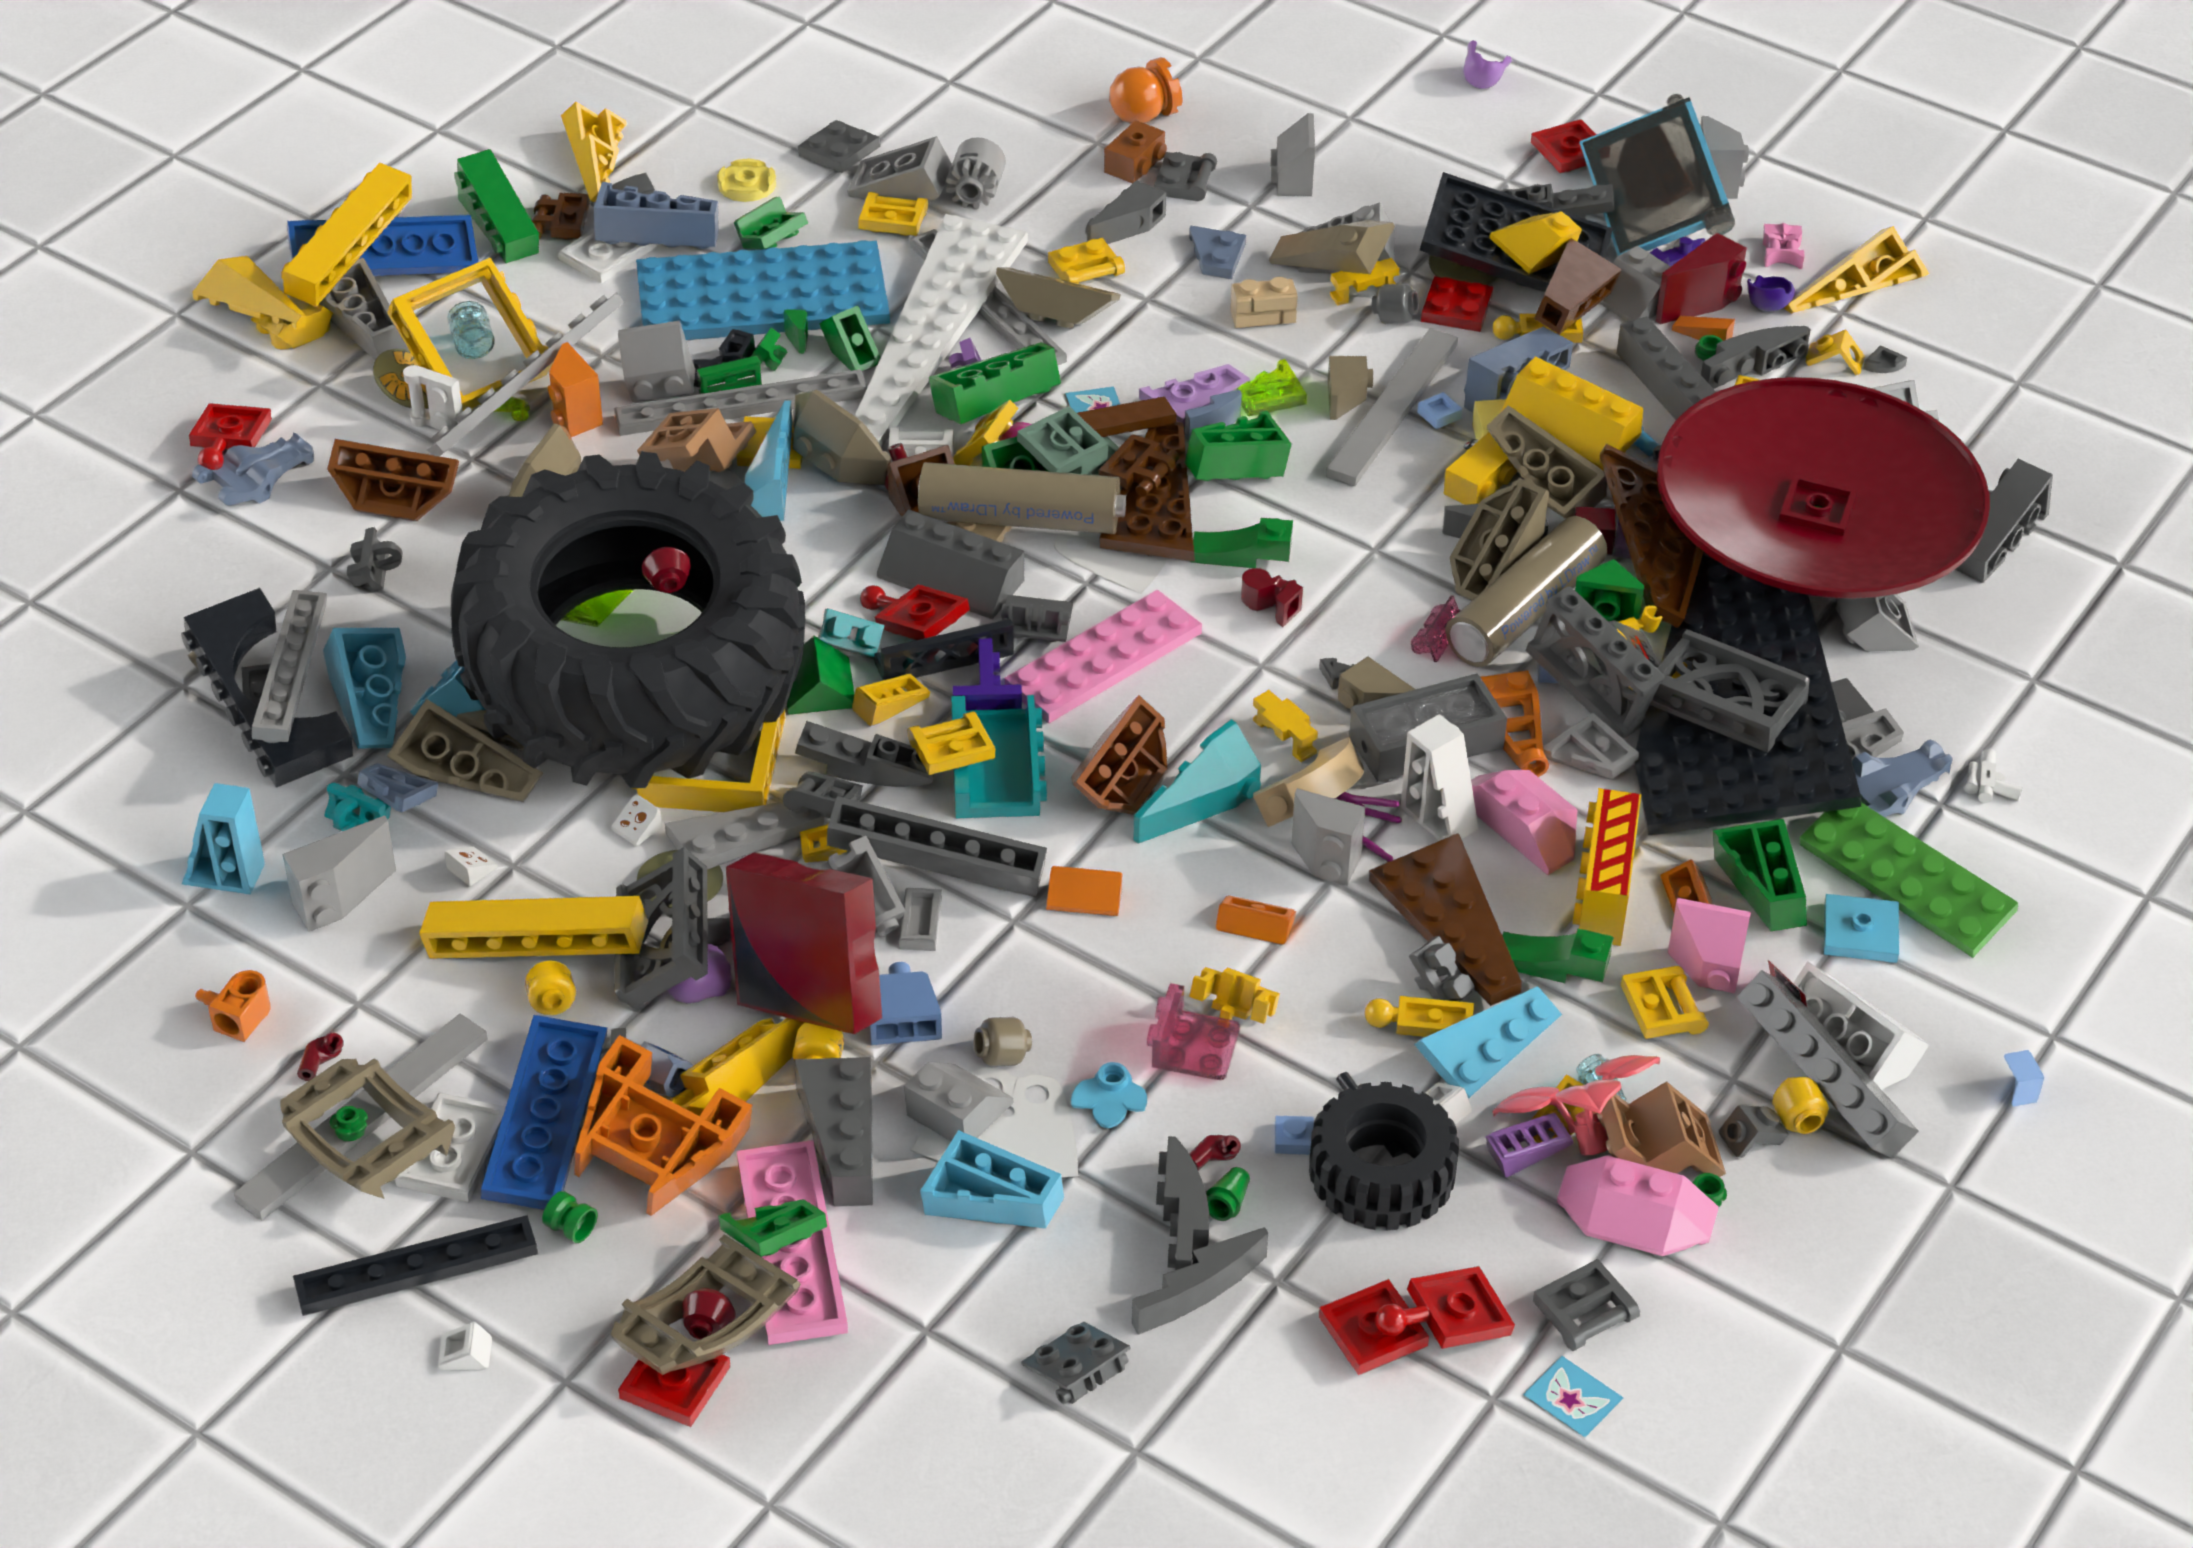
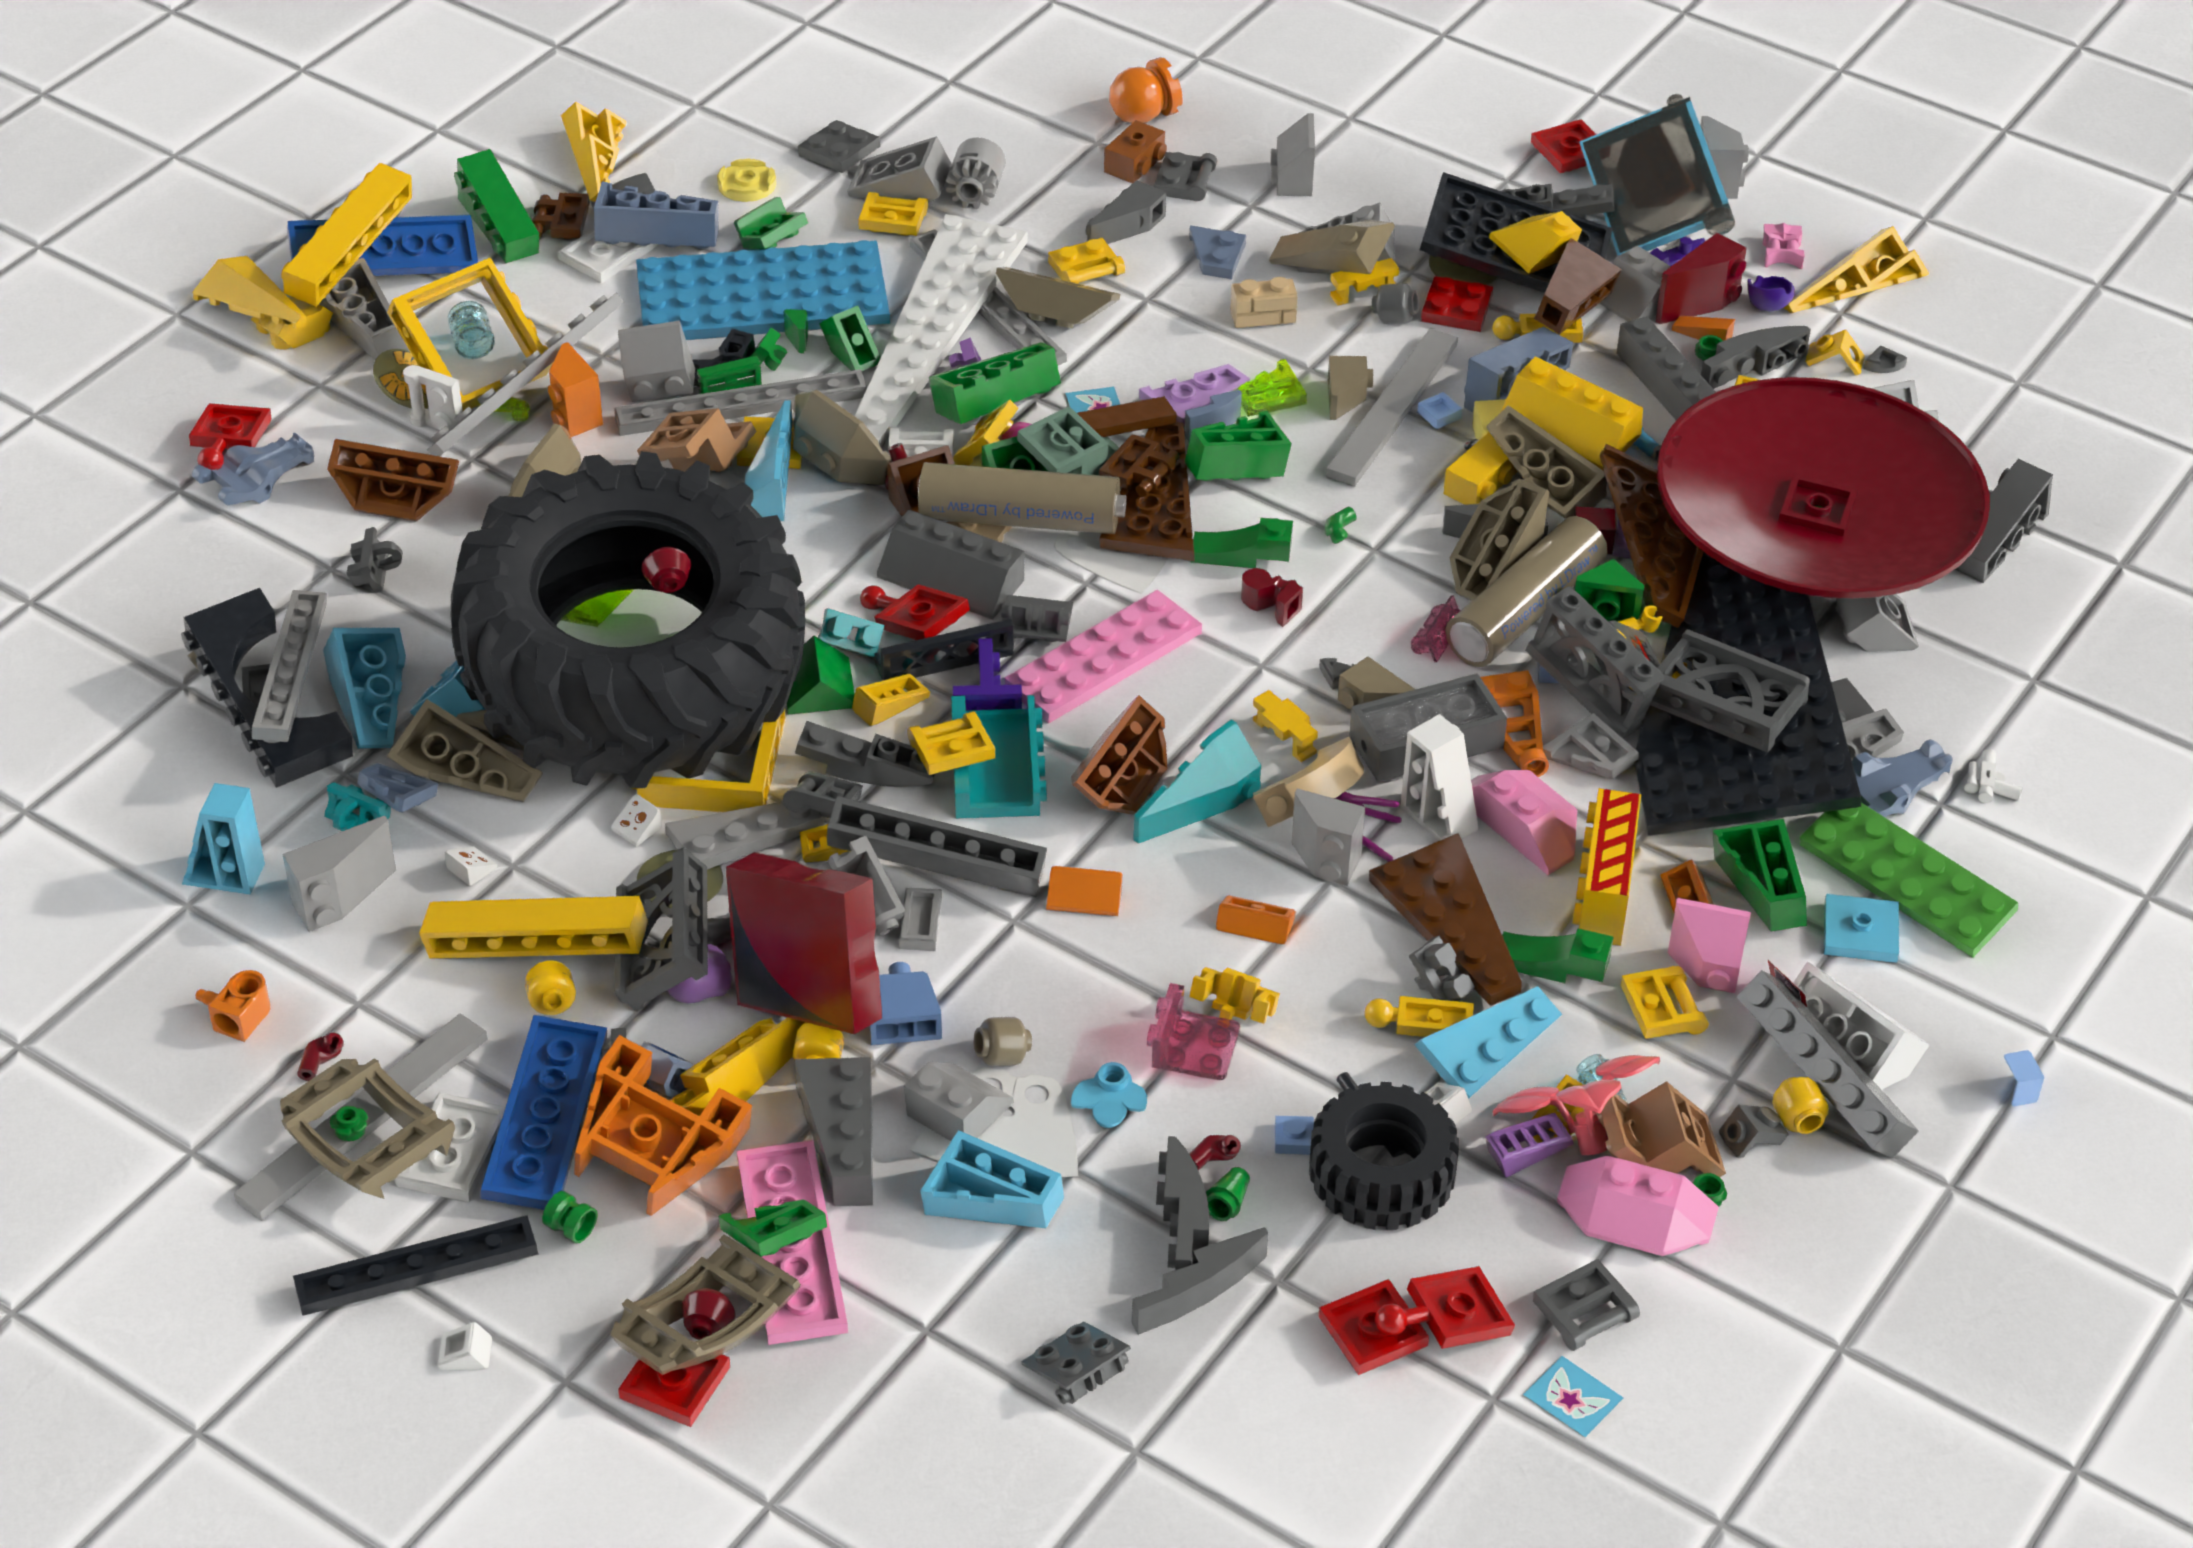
medium lavender hair [1463,40,1512,89] -> none
none -> green arm [1325,506,1357,544]

